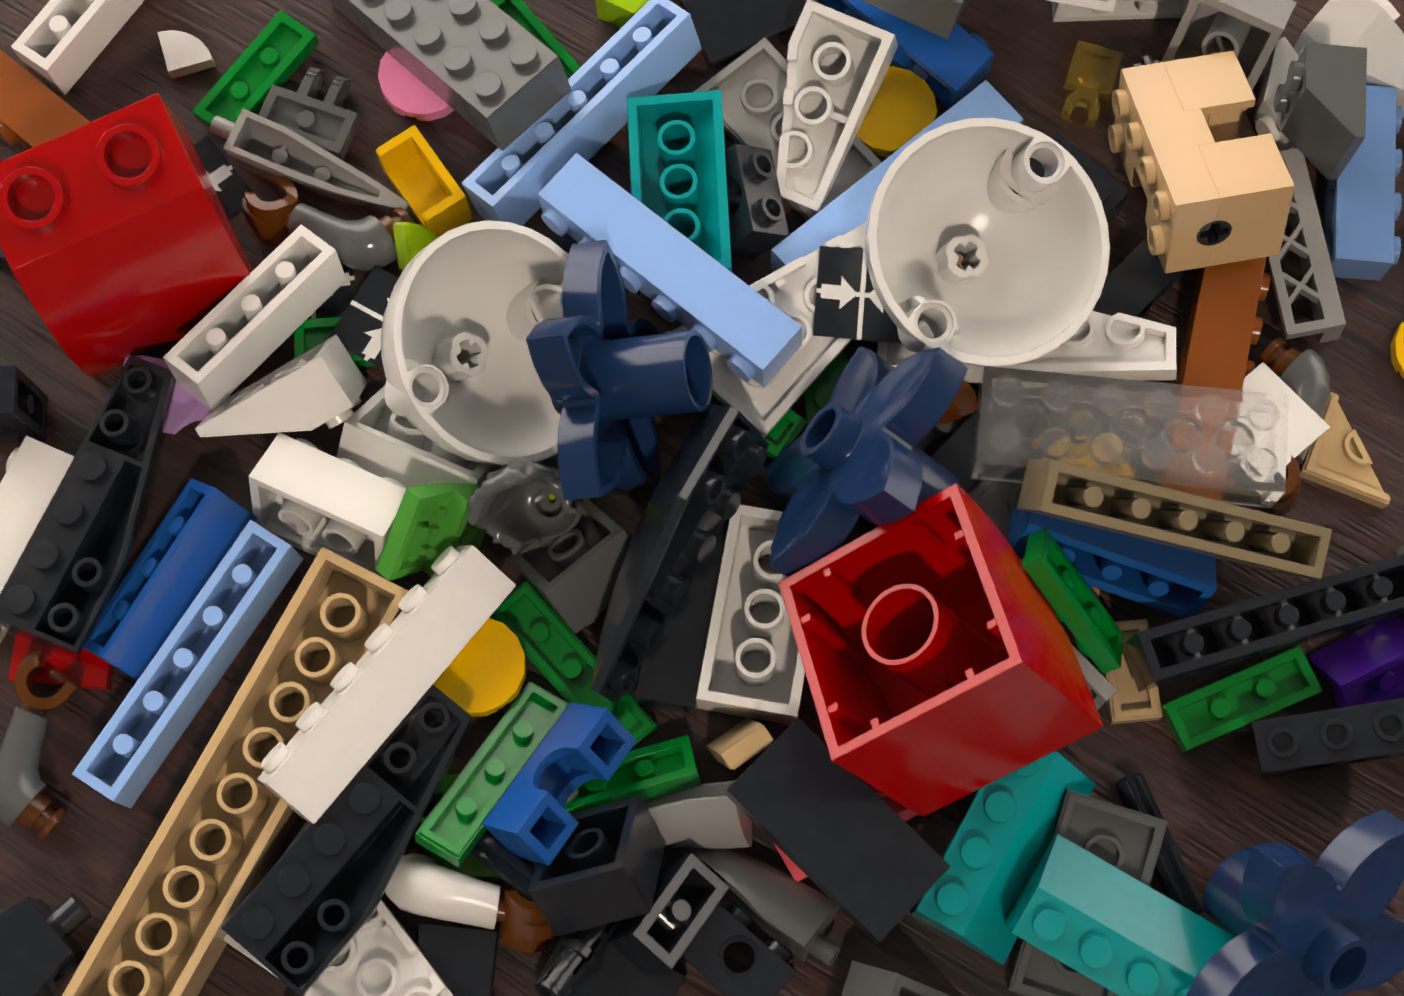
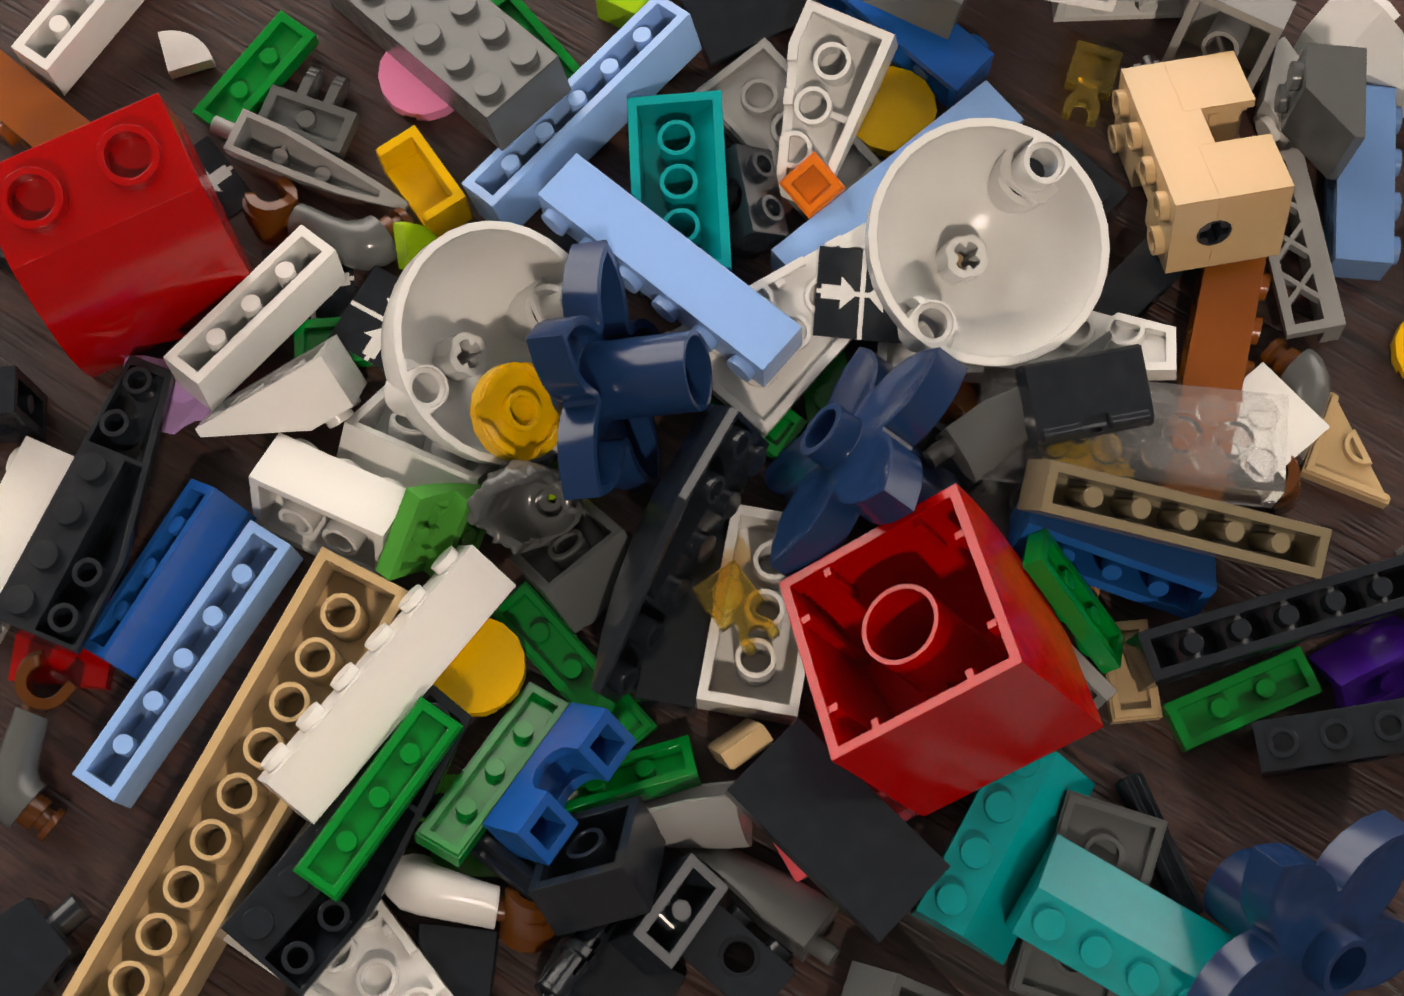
none -> green tile [293,696,464,903]
none -> yellow tile [470,362,561,462]
none -> clear yellow plate [693,560,780,658]
none -> orange tile [779,151,846,219]
none -> dark grey piece [922,330,1112,483]
none -> black piece [1014,344,1154,448]

